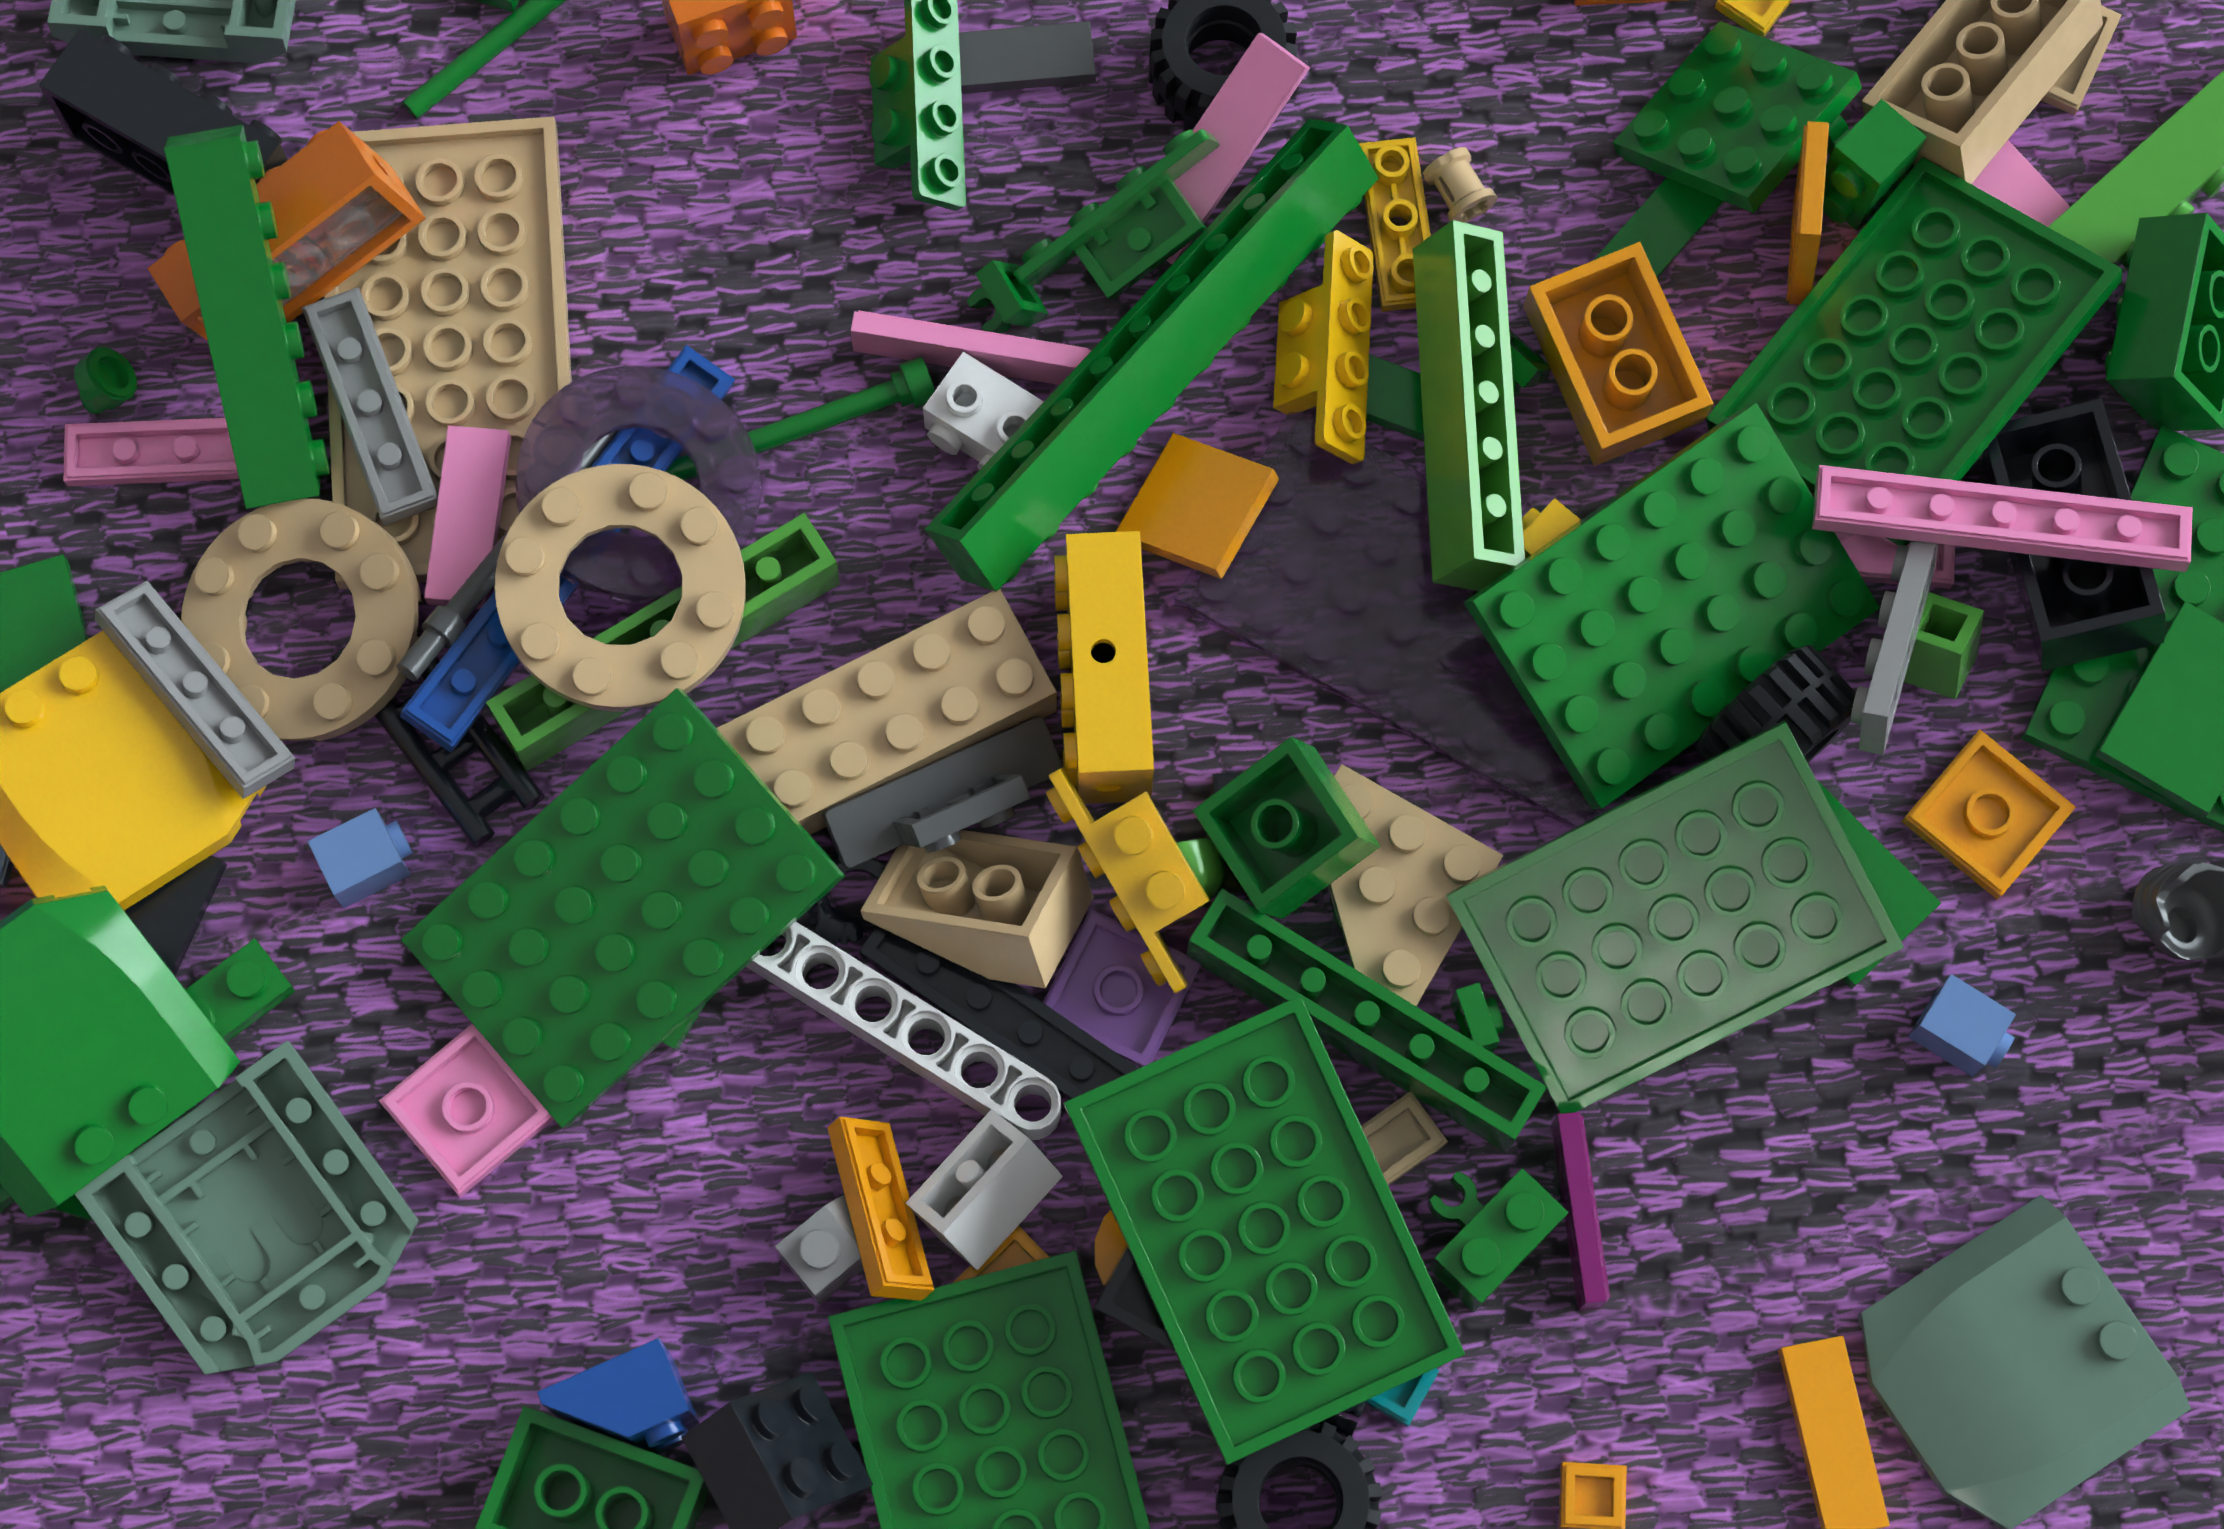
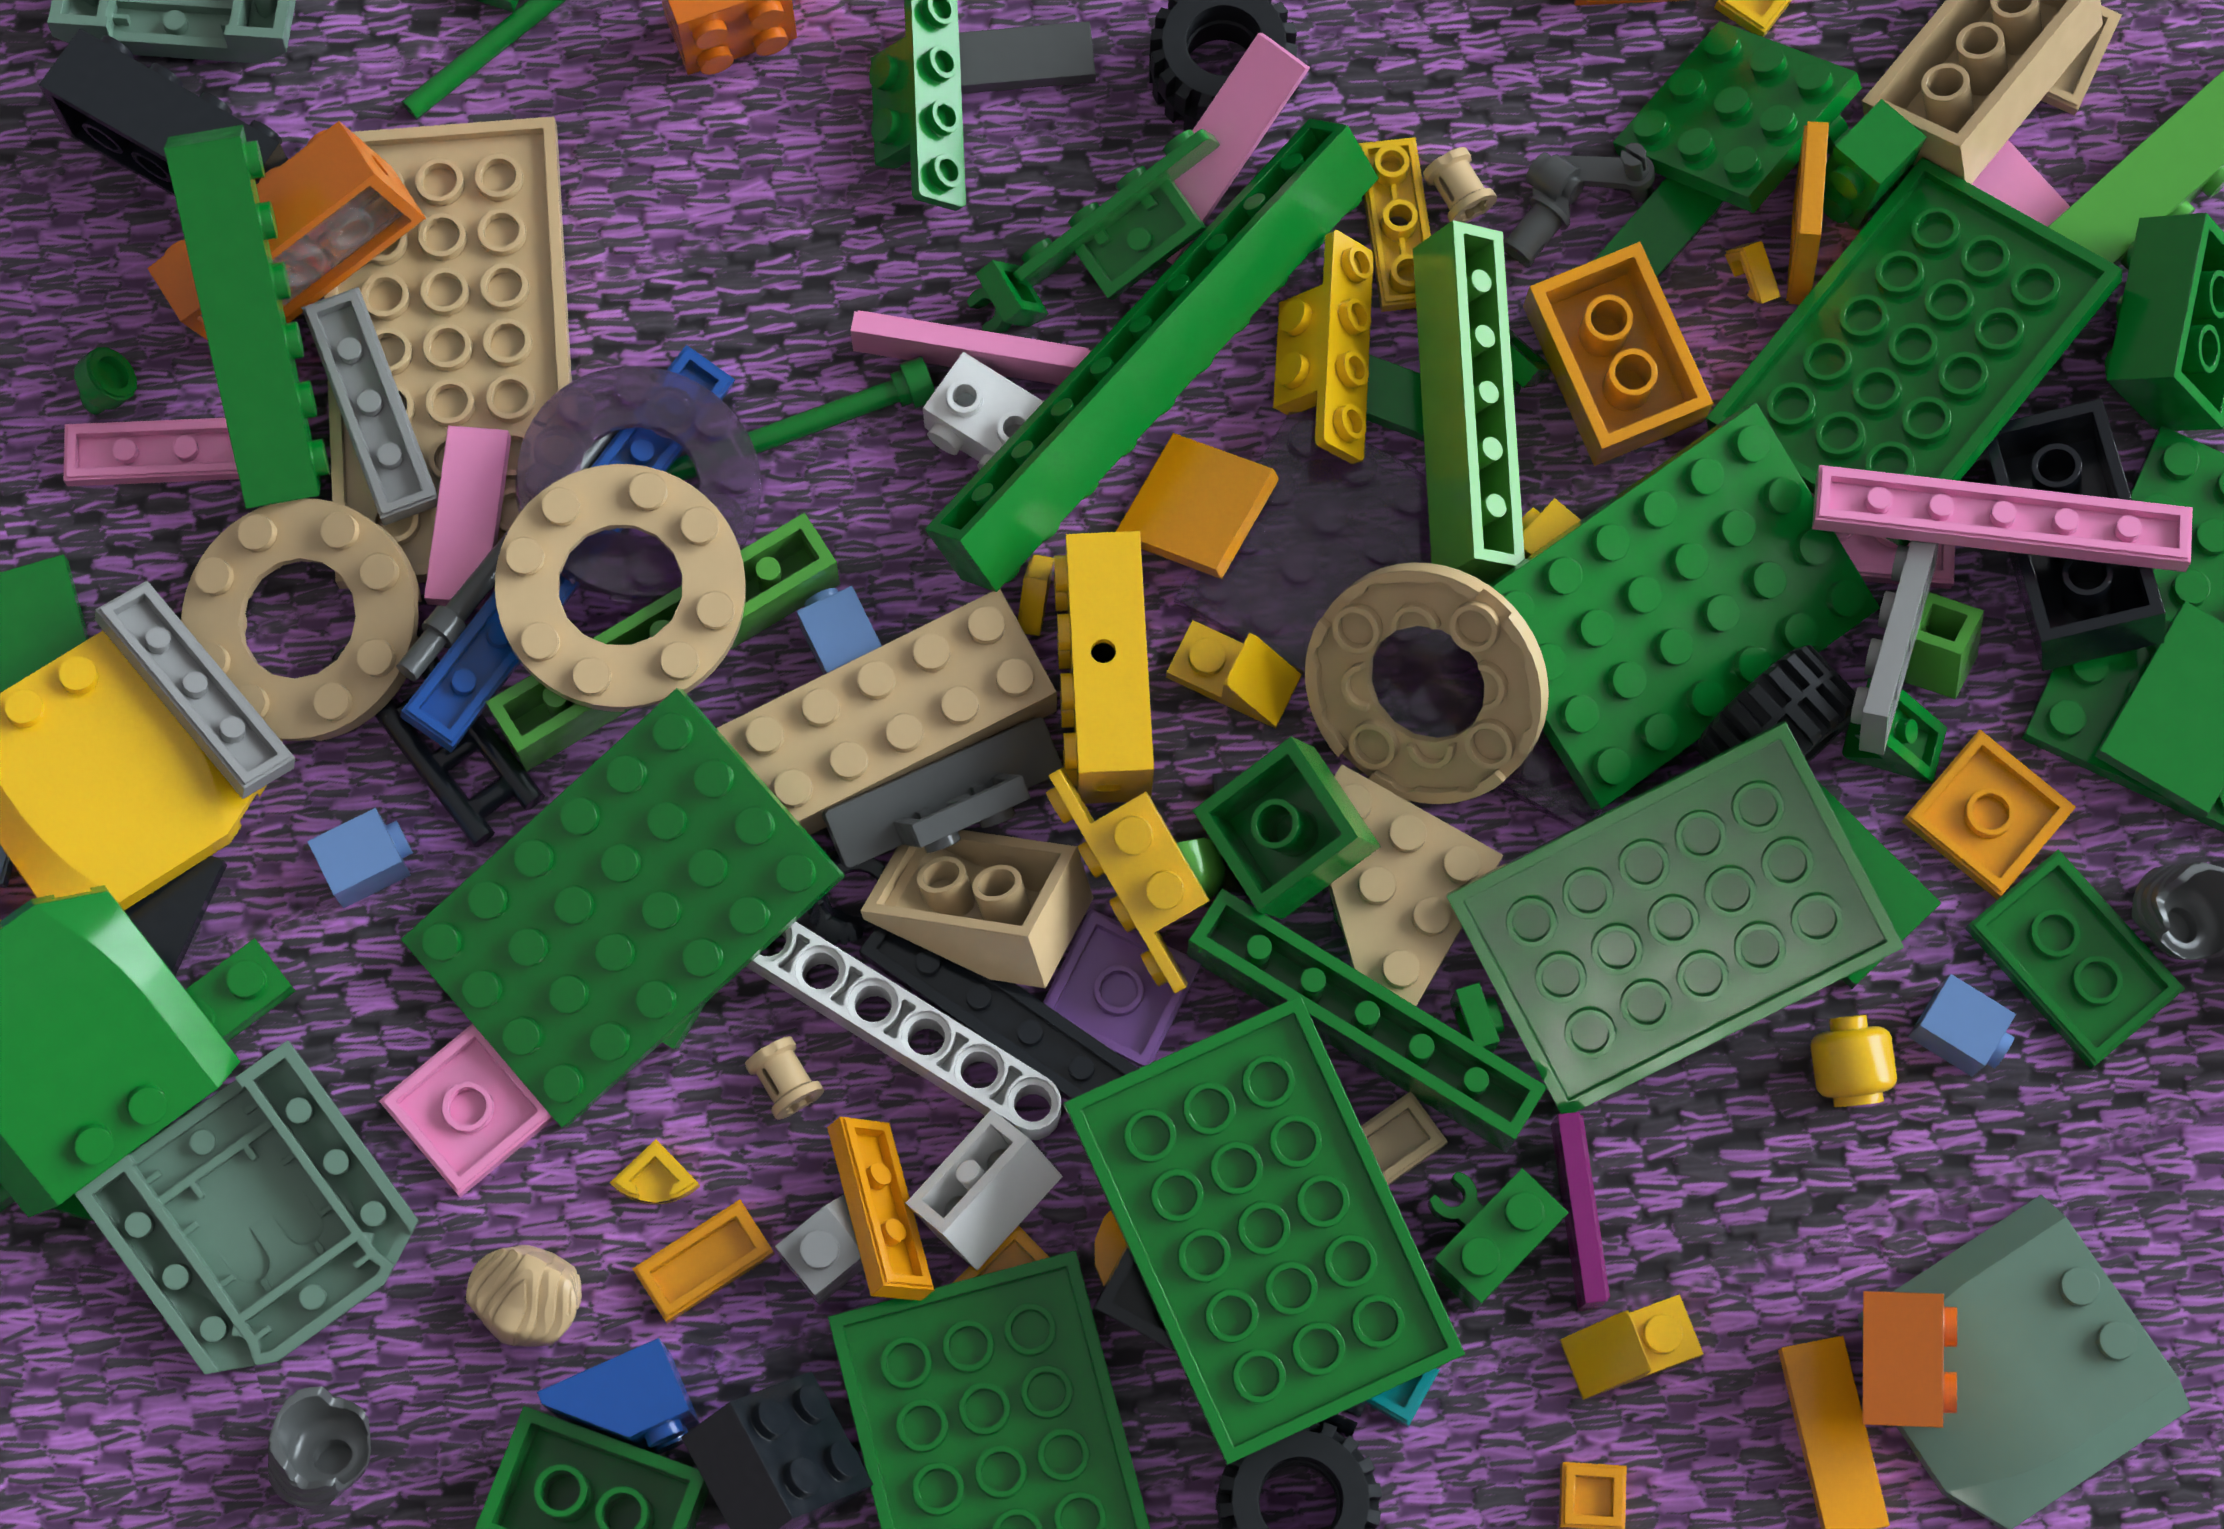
none -> dark grey hair [268,1386,371,1510]
none -> tan hair [466,1245,582,1347]
none -> yellow tile [610,1139,700,1204]
none -> light orange tile [632,1199,775,1324]
none -> tan bush [745,1036,824,1120]
none -> medium blue brick [797,586,882,675]
none -> yellow tile [1018,554,1054,636]
none -> yellow slope [1166,620,1302,729]
none -> tan plate [1305,562,1549,804]
none -> dark grey pin [1503,143,1655,268]
none -> yellow slope [1559,1294,1704,1400]
none -> yellow tile [1725,240,1781,304]
none -> yellow head [1810,1015,1897,1107]
none -> green slope [1842,678,1947,783]
none -> orange brick [1862,1291,1957,1428]
none -> green tile [1965,849,2185,1069]

